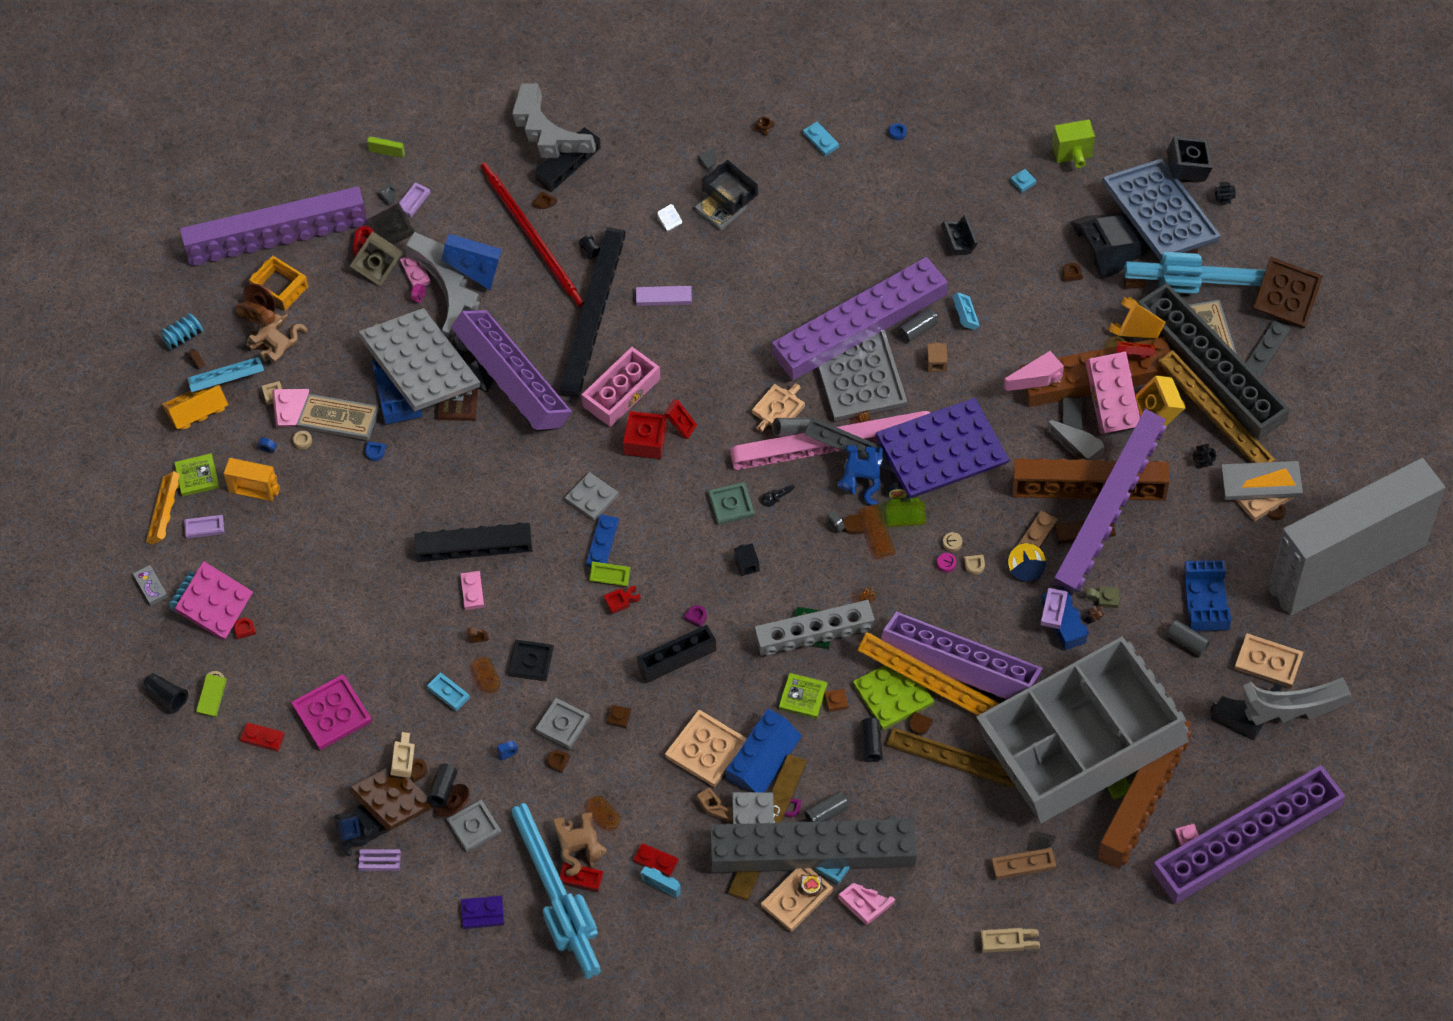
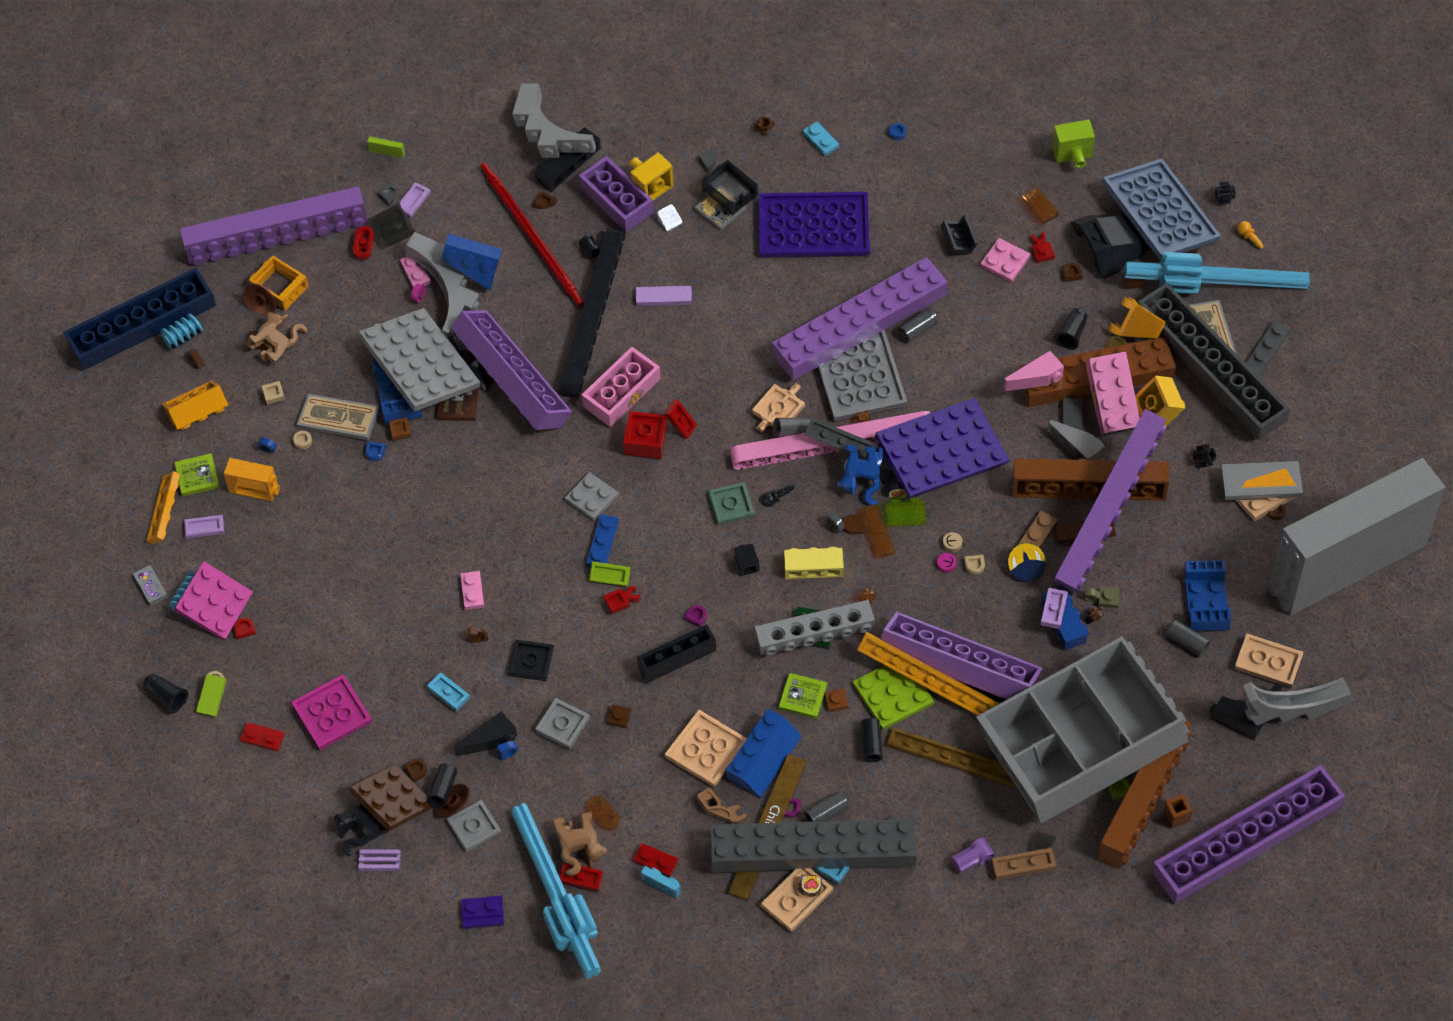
medium azure tile [187,357,264,392] -> none
dark orange plate [236,301,275,326] -> none
bright pink wing [272,389,309,427] -> none
dark blue tile [337,816,361,841] -> none
dark tan slope [350,232,403,287] -> none
tan hinge [390,732,415,778] -> none
black brick [415,522,533,562] -> none
clear orange plate [473,657,501,693] -> none
reddish brown tile [547,750,570,773] -> none
light grey plate [732,792,774,824] -> none
bright pink wing [838,883,895,926] -> none
reddish brown tile [910,712,933,735] -> none
medium nougat brick [927,342,947,372] -> none
medium azure plate [952,292,980,330] -> none
tan hinge [981,928,1040,953] -> none
medium azure plate [1011,169,1037,193] -> none
red plate [1116,341,1155,358] -> none
pearl gold tile [1158,350,1275,463] -> none
black brick [1167,136,1213,181] -> none
bright pink plate [1174,824,1199,847] -> none
reddish brown plate [1252,257,1323,328] -> none
none -> dark blue brick [63,268,216,371]
none -> dark orange plate [389,417,411,440]
none -> black slope [454,711,517,756]
none -> medium lavender brick [579,156,654,232]
none -> yellow brick [629,152,674,200]
none -> dark purple plate [759,192,870,257]
none -> light yellow brick [784,547,844,579]
none -> medium lavender piece [951,838,995,874]
none -> bright pink plate [980,238,1031,283]
none -> clear orange plate [1023,187,1059,224]
none -> red plate [1031,232,1055,263]
none -> black plant [1054,308,1088,350]
none -> dark orange brick [1163,794,1193,828]
none -> light orange bar [1237,221,1263,249]

